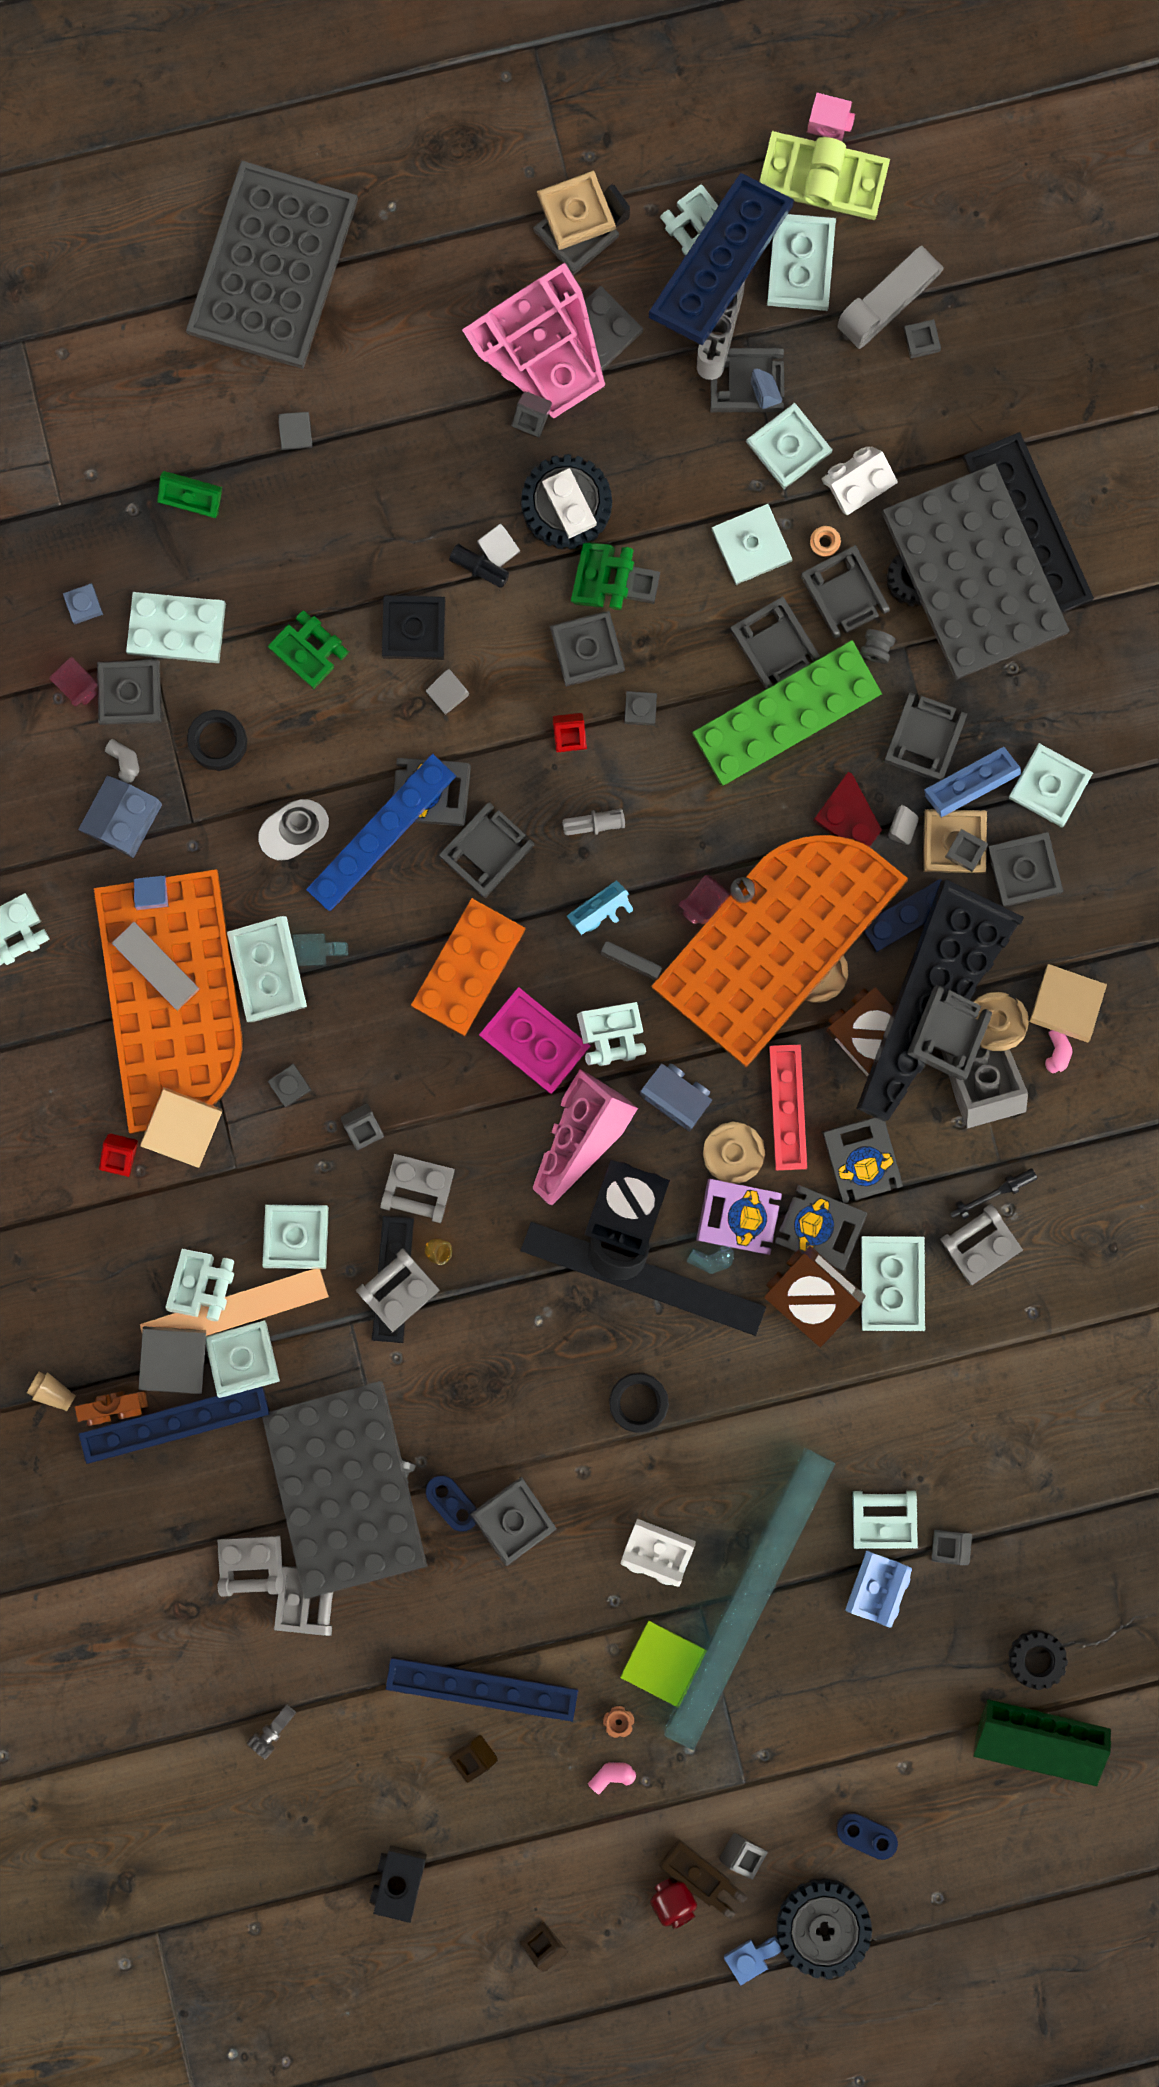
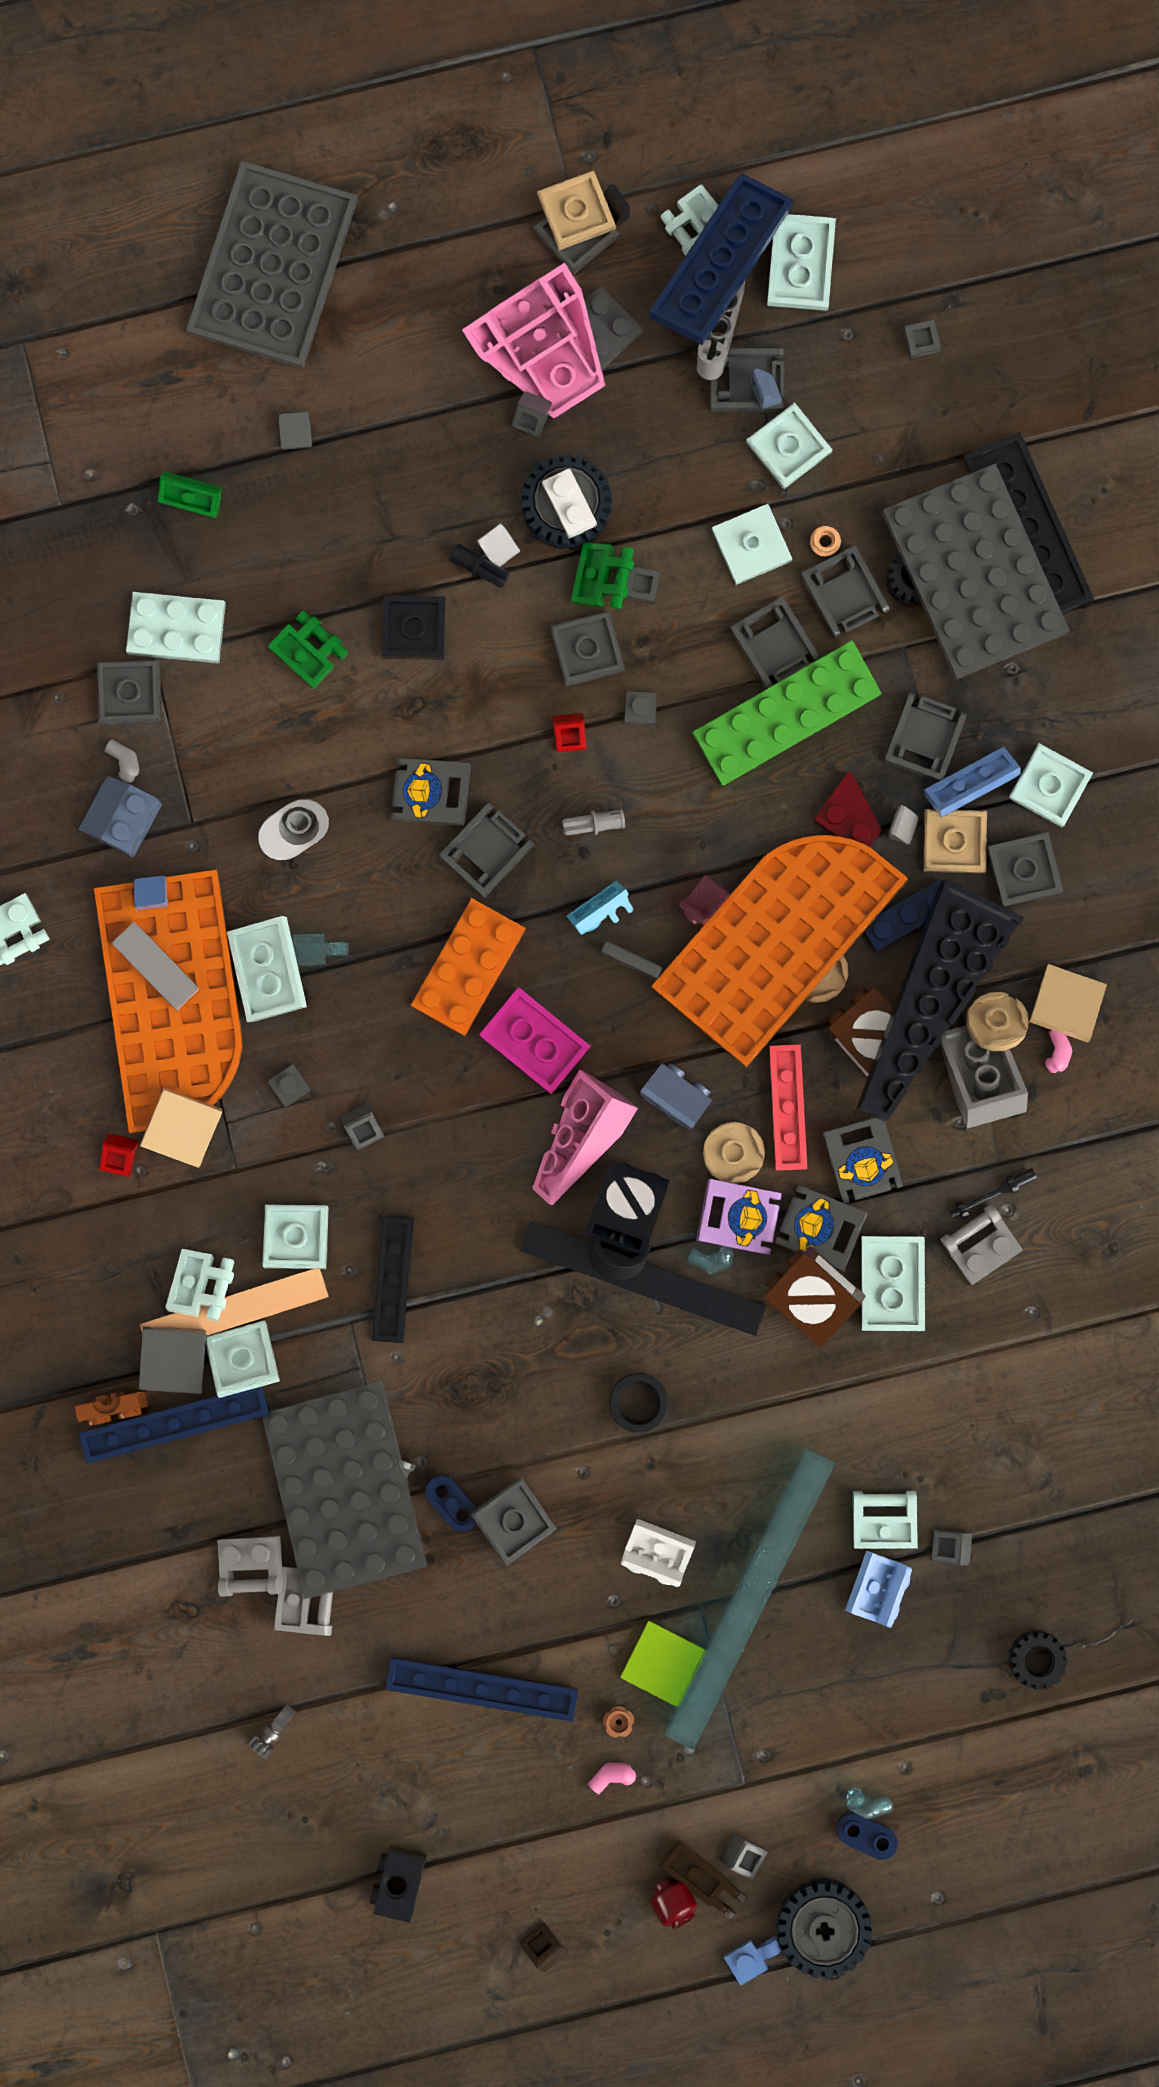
tan cone [26,1371,76,1412] -> none
clear pink bracket [49,656,98,707] -> none
sand blue plate [63,583,104,625] -> none
black tyre [187,709,248,771] -> none
blue plate [306,754,456,911] -> none
light grey plate [356,1248,440,1332] -> none
light grey plate [380,1154,455,1223] -> none
clear yellow hinge [425,1238,453,1265] -> none
light grey slope [426,669,469,715] -> none
dark brown slope [449,1735,498,1783] -> none
light aqua plate [577,1002,646,1066] -> none
dark grey hinge [730,877,755,903] -> none
yellowish green plate [760,131,890,220] -> none
bright pink brick [807,93,855,141] -> none
white bracket [822,446,898,515] -> none
light grey beam [837,246,944,349] -> none
dark grey wheel [859,629,896,664] -> none
dark grey container [907,985,992,1080] -> none
dark grey plate [945,829,988,872] -> none
dark green brick [973,1699,1111,1786] -> none
none -> clear light blue arm [846,1789,894,1819]

